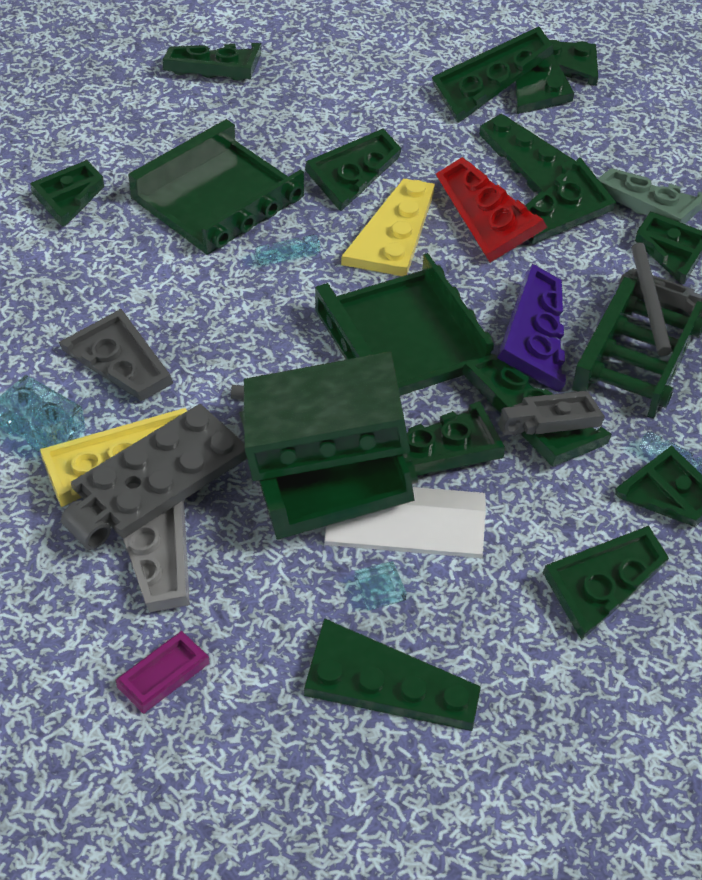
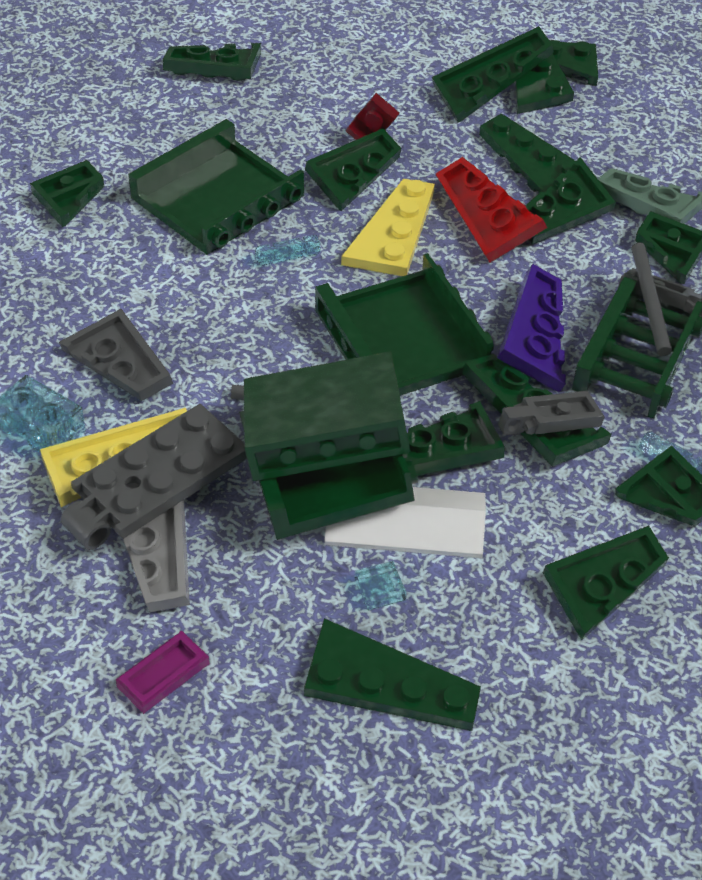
none -> dark red bracket [346,93,400,140]

